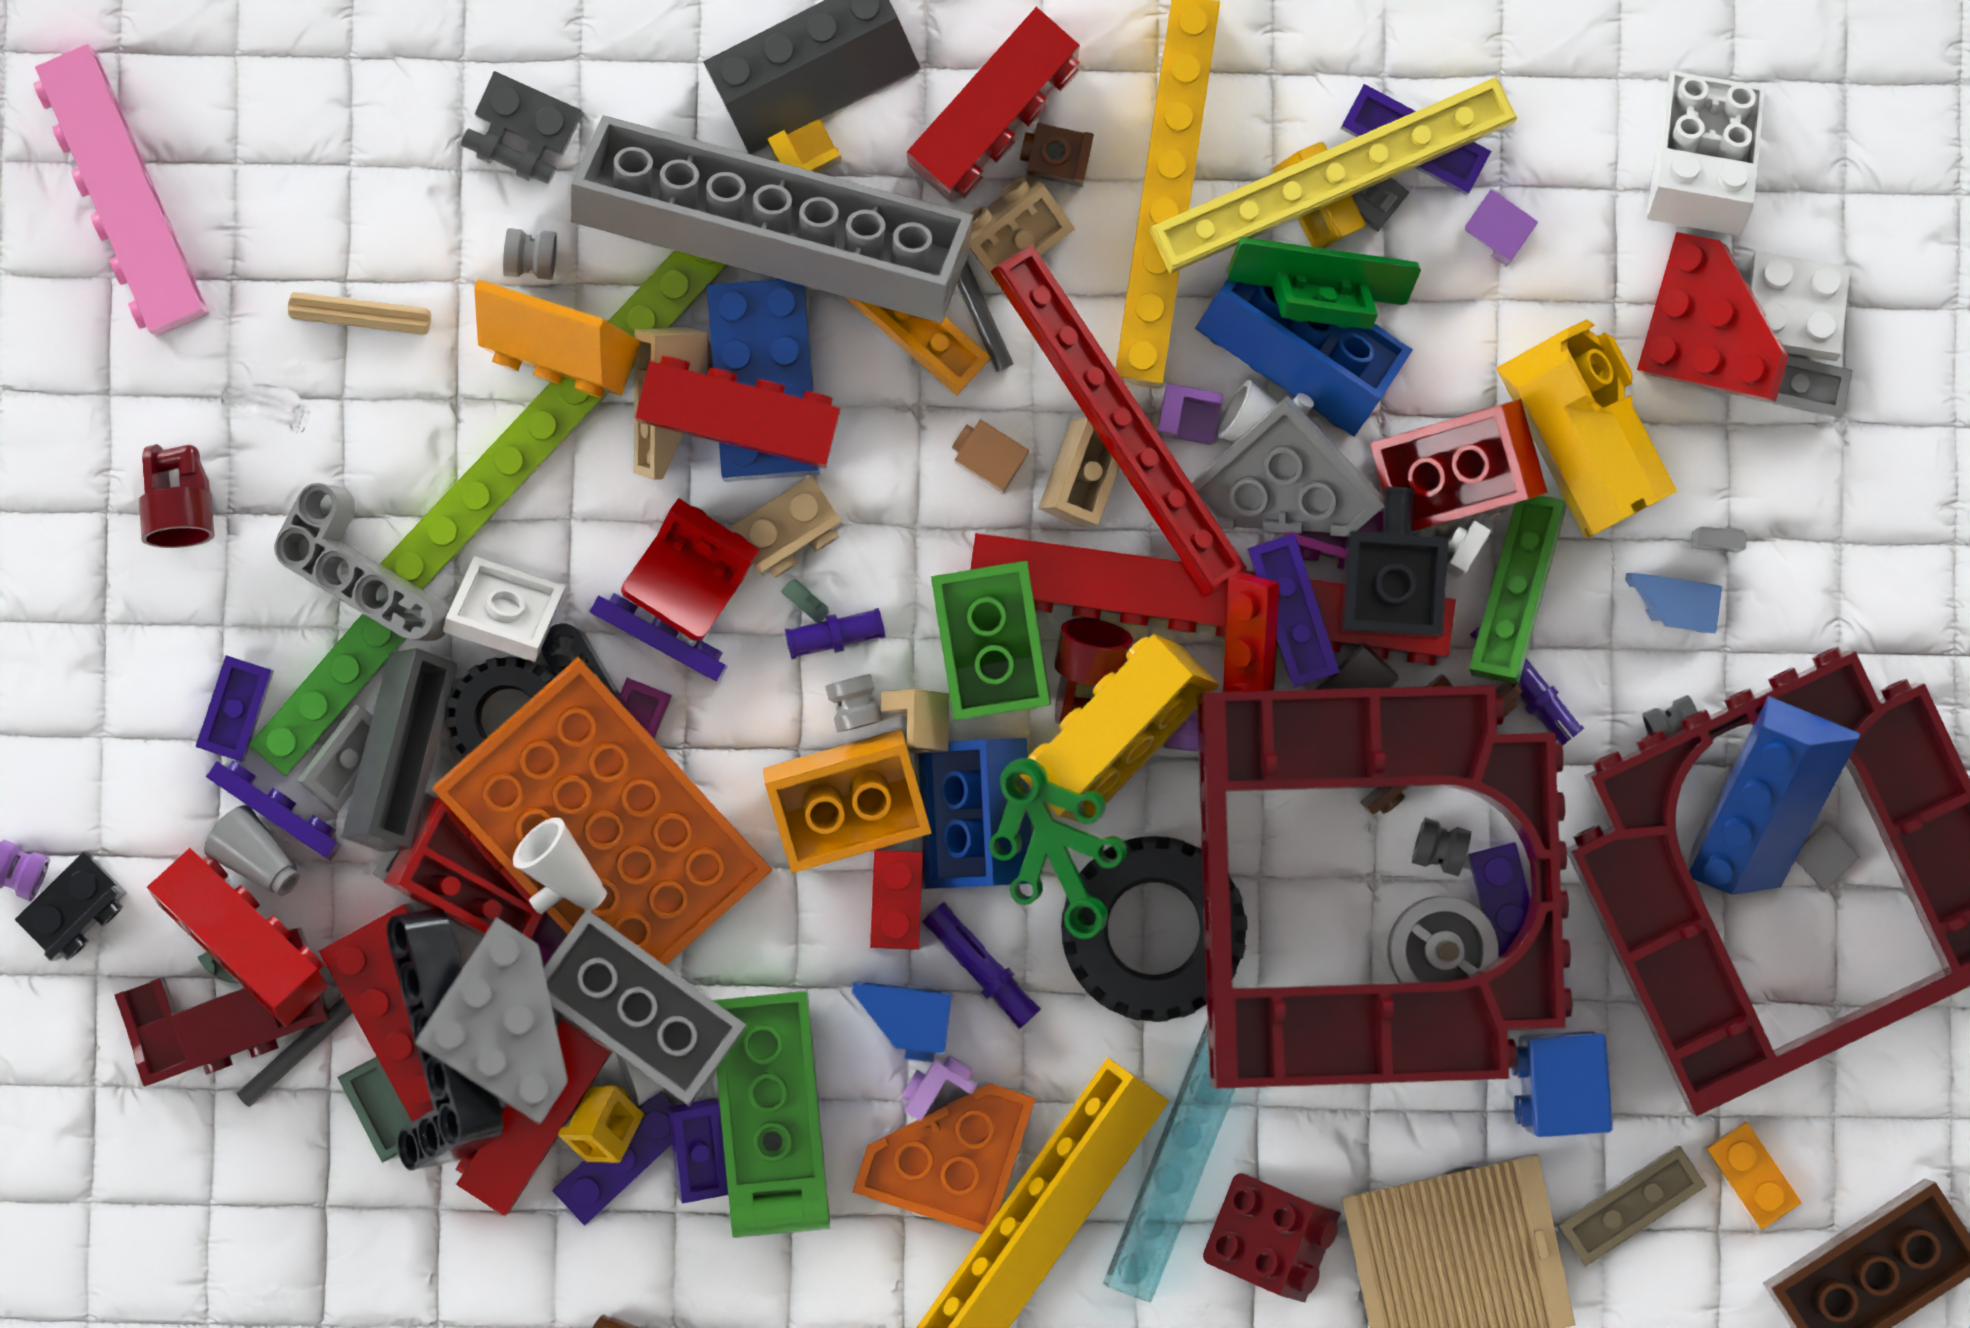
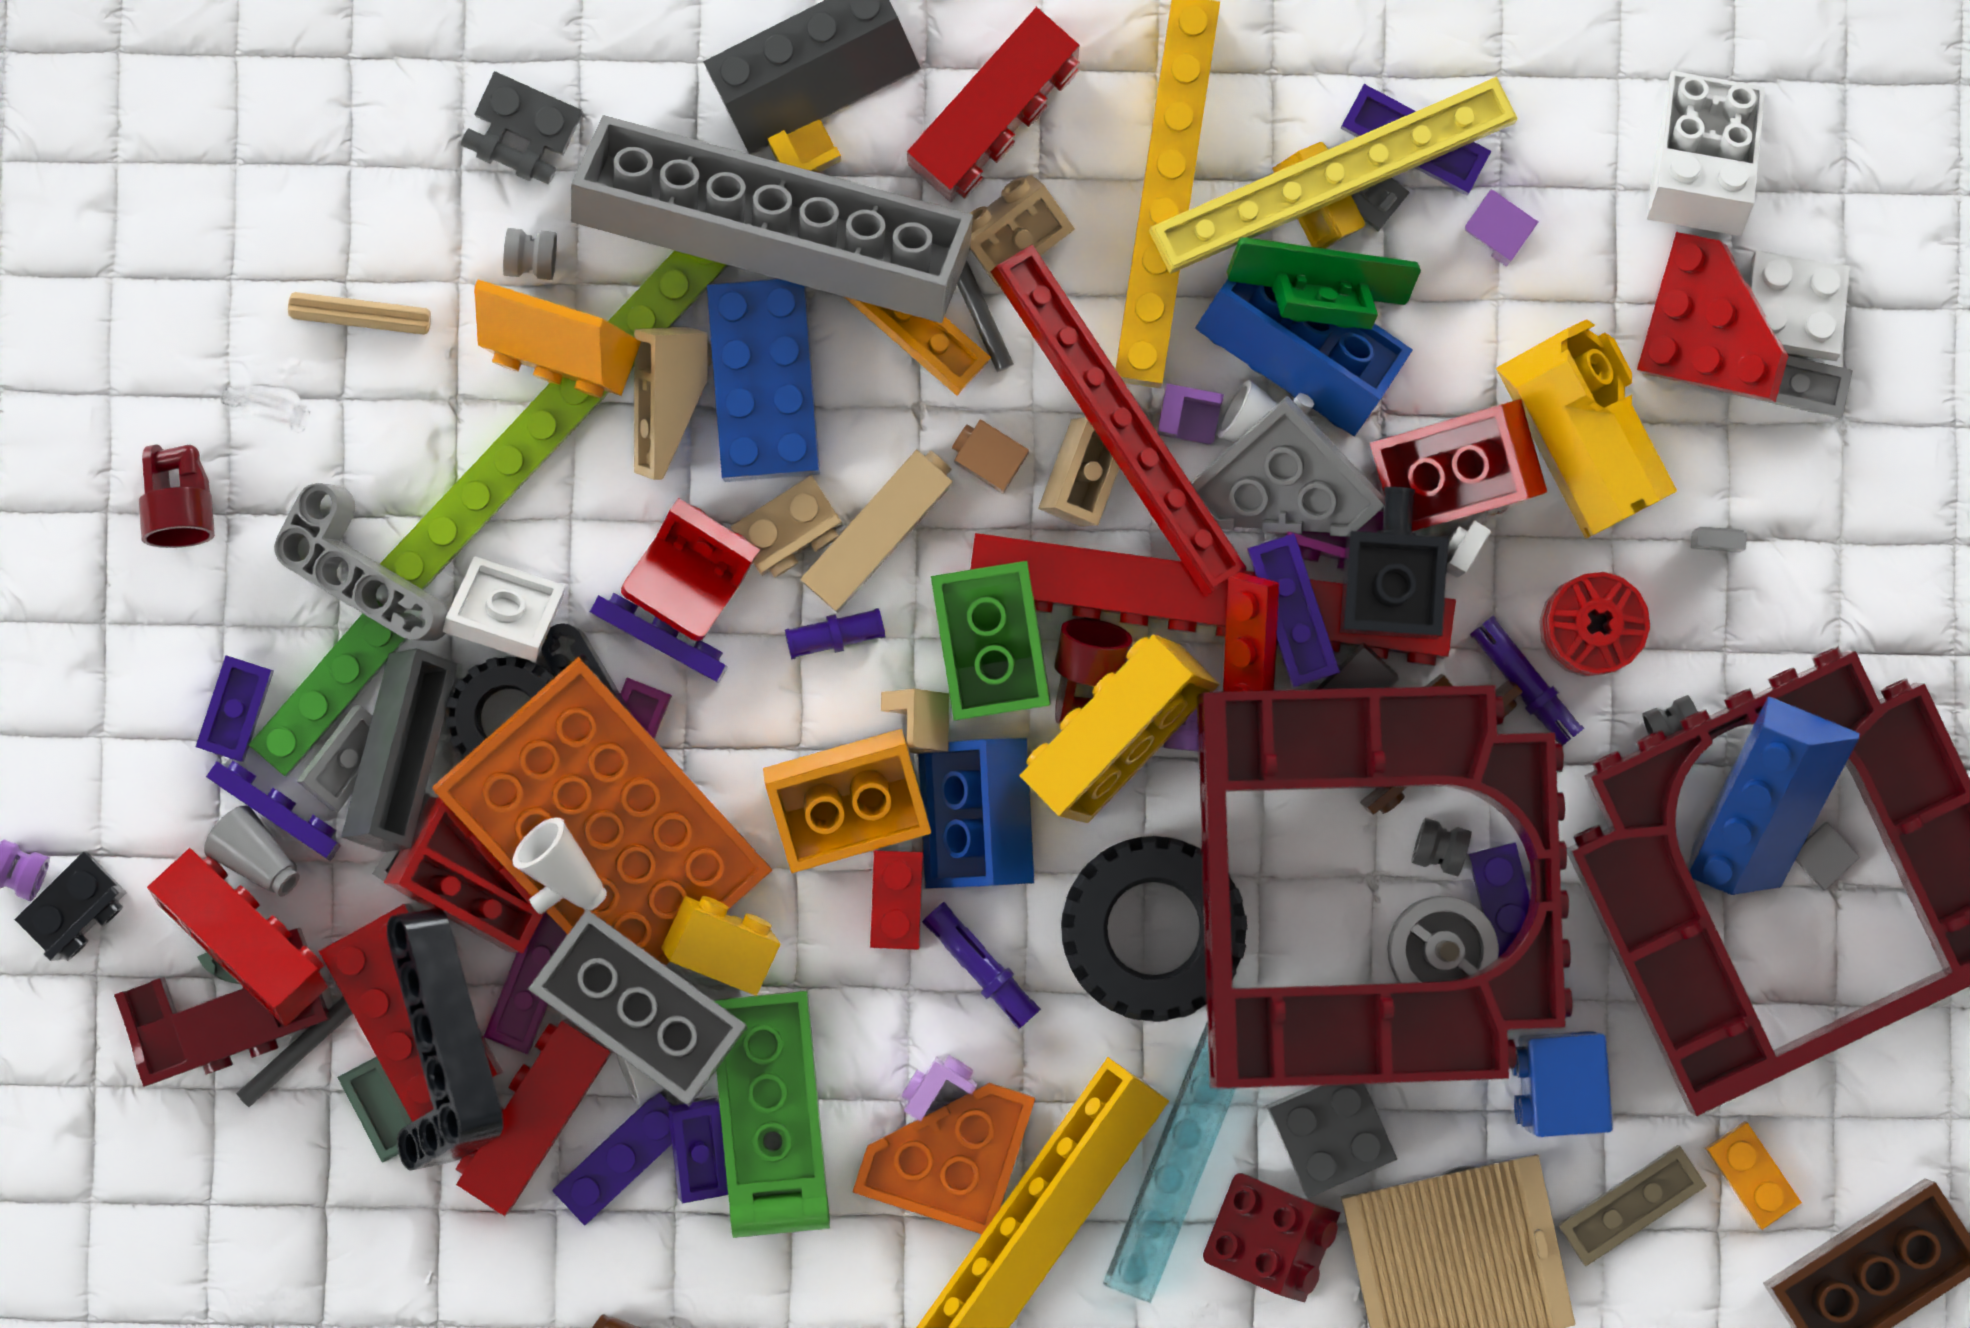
bright pink brick [33,44,209,337] -> none
light grey plate [415,918,568,1124] -> none
yellow brick [557,1084,644,1163] -> none
red brick [635,356,840,469] -> none
sand green tile [781,579,830,623] -> none
light grey wheel [825,674,883,733] -> none
blue slope [852,981,952,1062] -> none
green plant [989,758,1127,939] -> none
reddish brown brick [1020,123,1094,187] -> none
bright green plate [1469,495,1567,685] -> none
medium blue slope [1625,573,1722,634] -> none
none -> yellow piece [661,896,781,996]
none -> tan brick [800,449,953,614]
none -> dark grey brick [1266,1084,1397,1198]
none -> red wheel [1539,572,1650,677]

